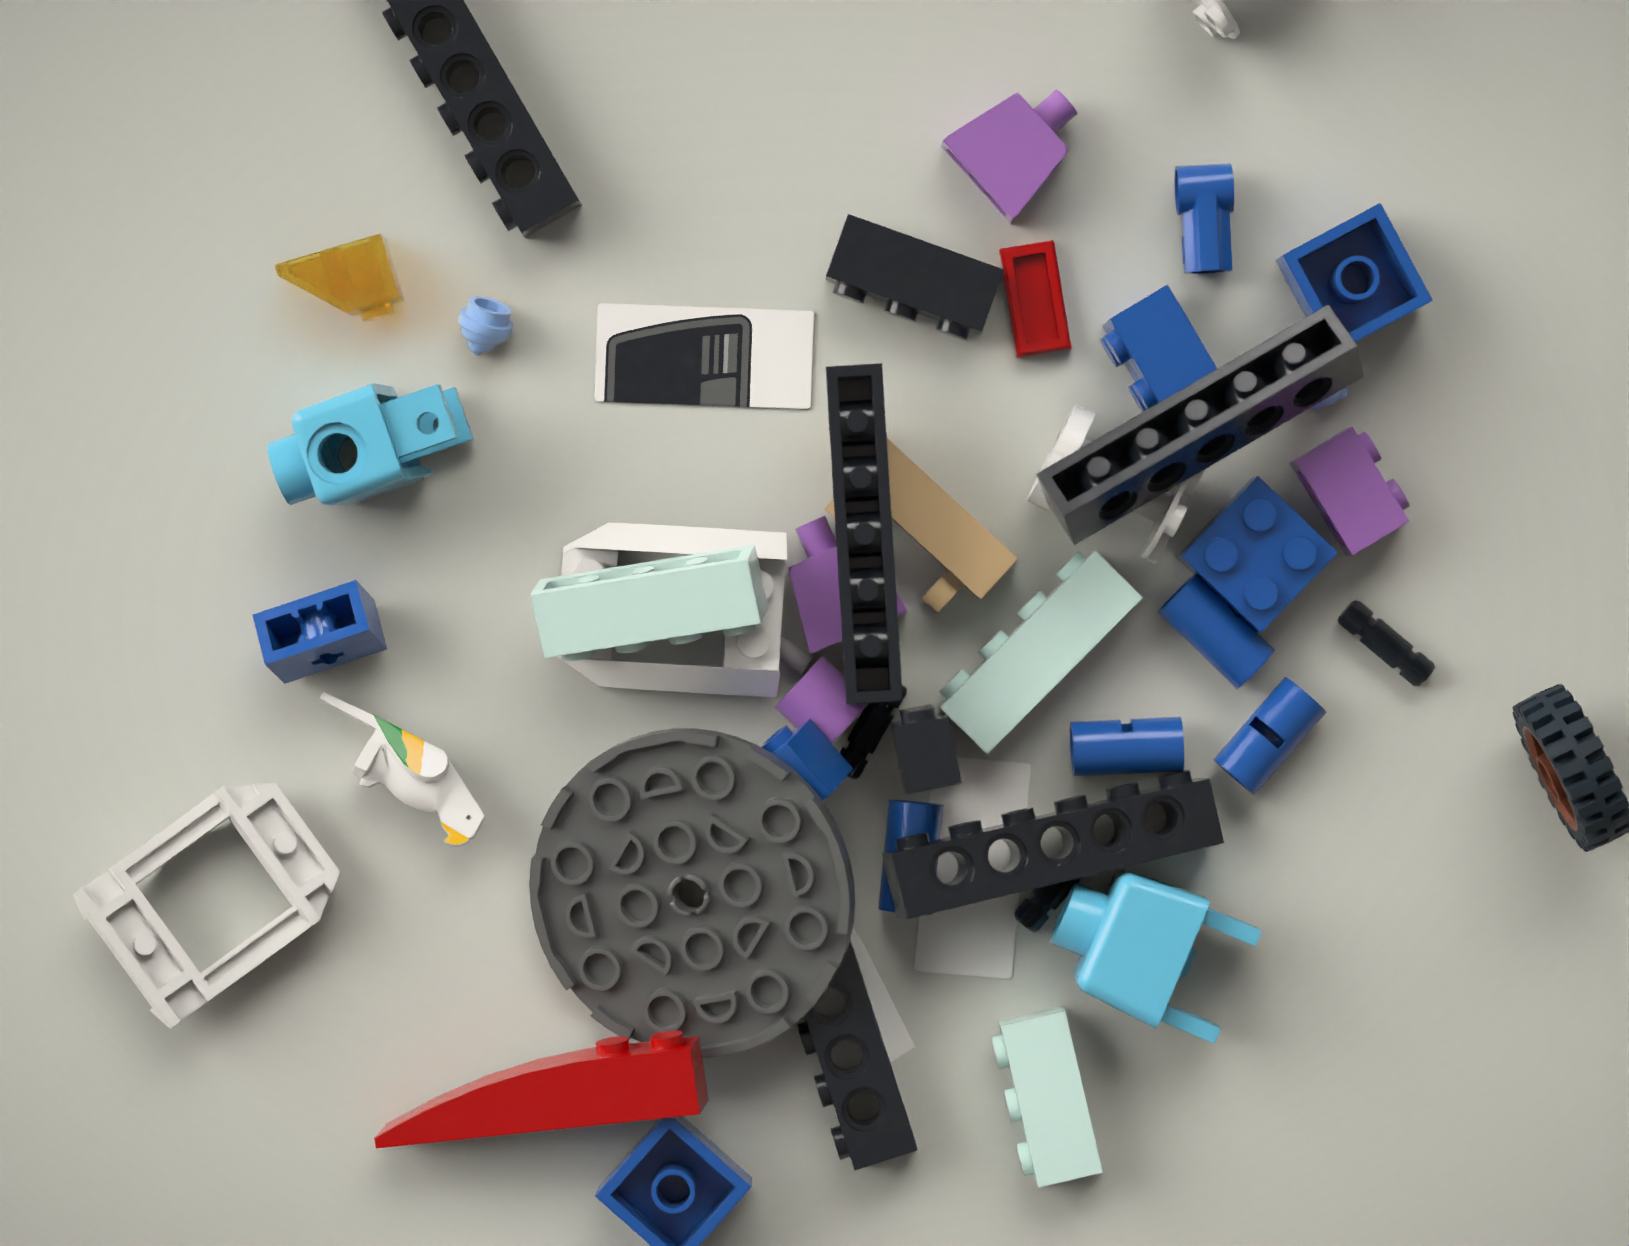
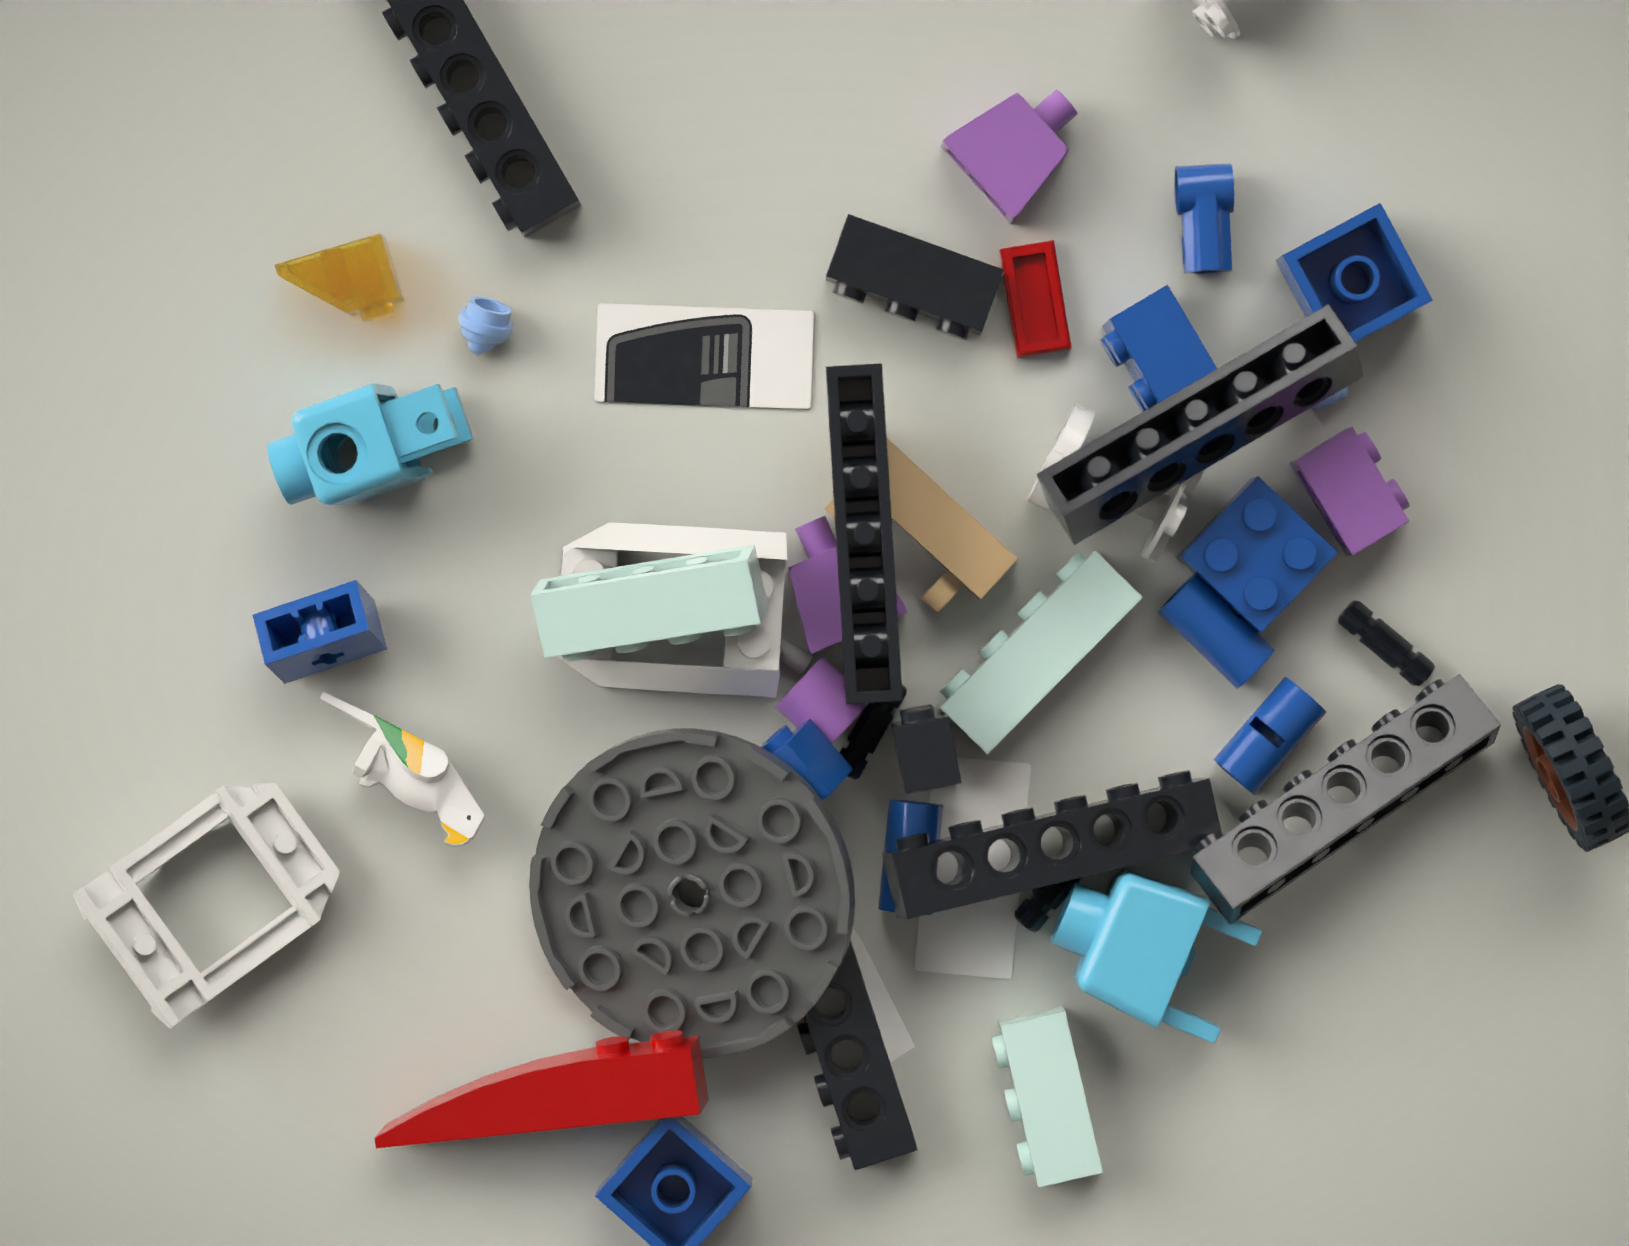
blue pin [1070,717,1184,777] -> none
none -> brick [1190,674,1501,925]

